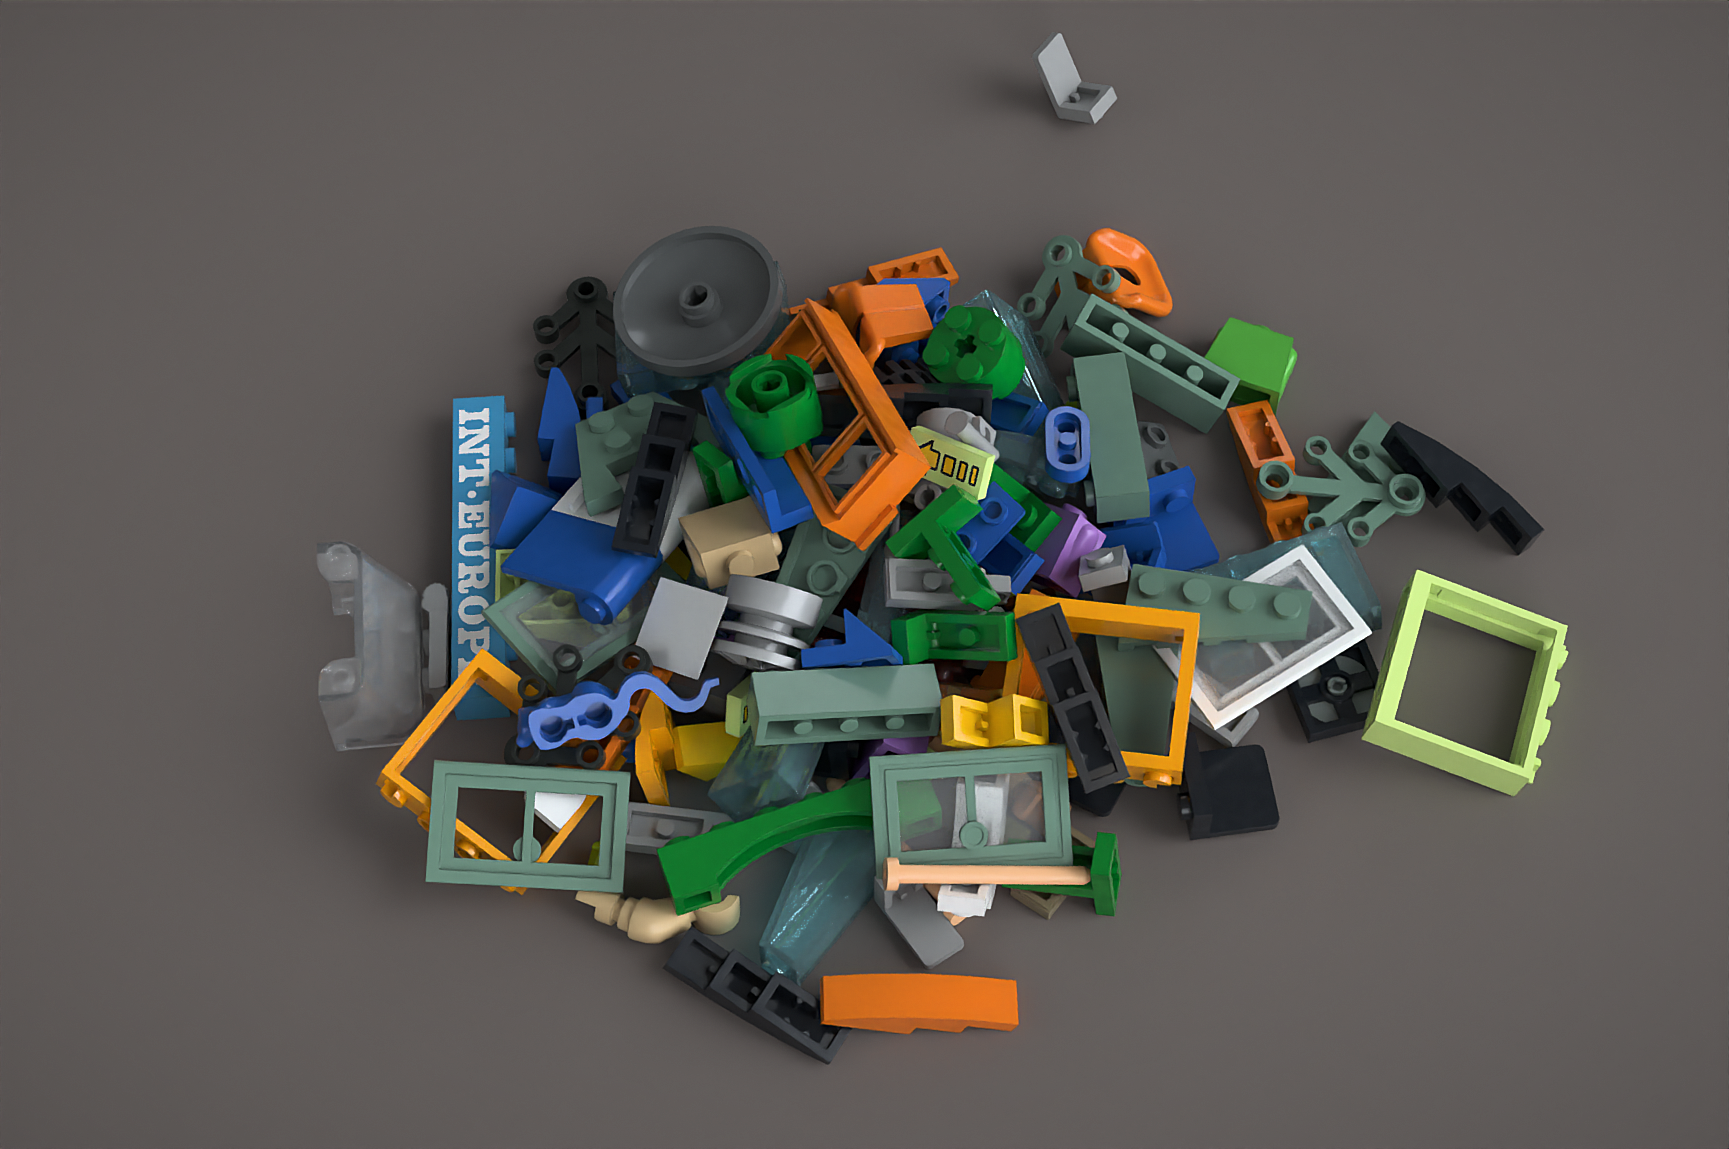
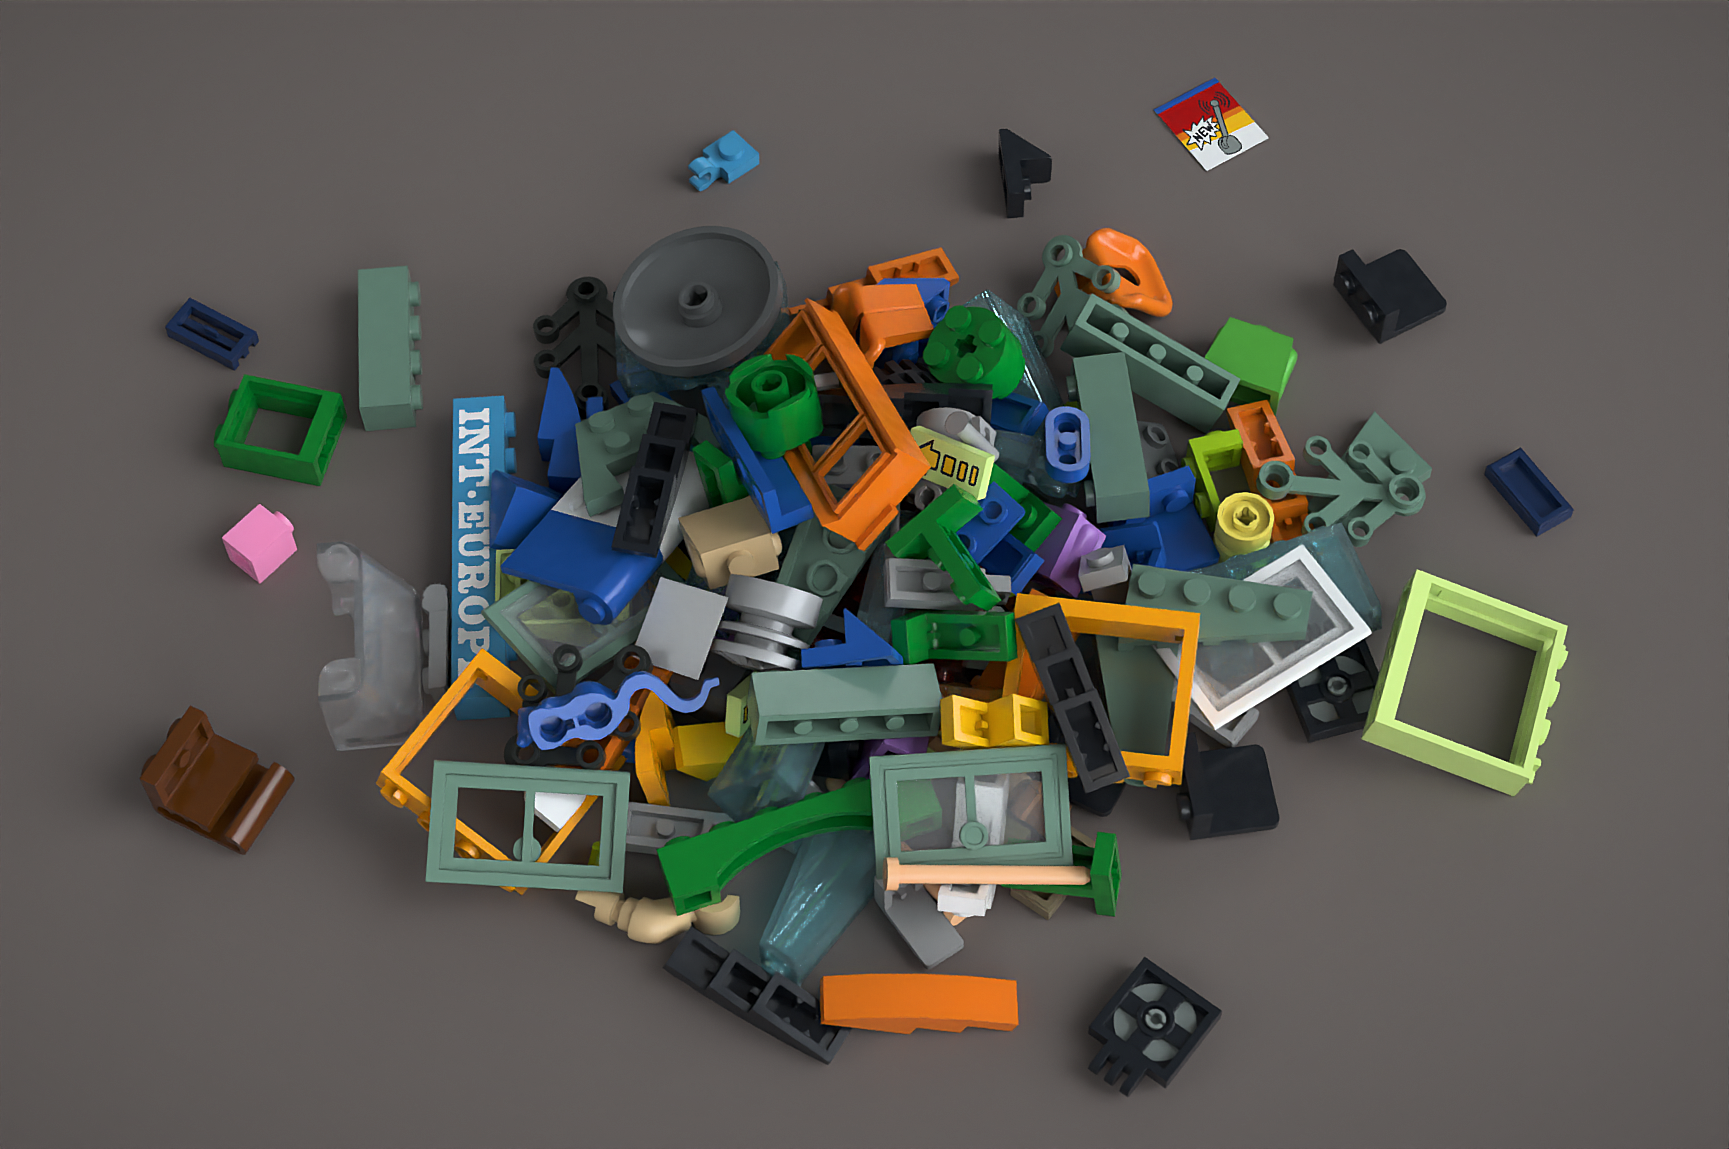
light grey bracket [1032,32,1117,124] -> none
black slope [1380,421,1545,556] -> none
none -> reddish brown piece [140,705,295,855]
none -> dark blue tile [165,298,259,371]
none -> green window [214,374,347,486]
none -> bright pink brick [222,504,297,584]
none -> sand green brick [358,266,423,431]
none -> dark azure plate [688,130,759,191]
none -> black slope [998,129,1052,219]
none -> black piece [1088,957,1222,1097]
none -> sticker [1154,78,1269,171]
none -> lime bracket [1181,429,1243,532]
none -> light yellow wheel [1213,492,1275,572]
none -> black bracket [1333,249,1447,344]
none -> dark blue tile [1484,447,1574,537]

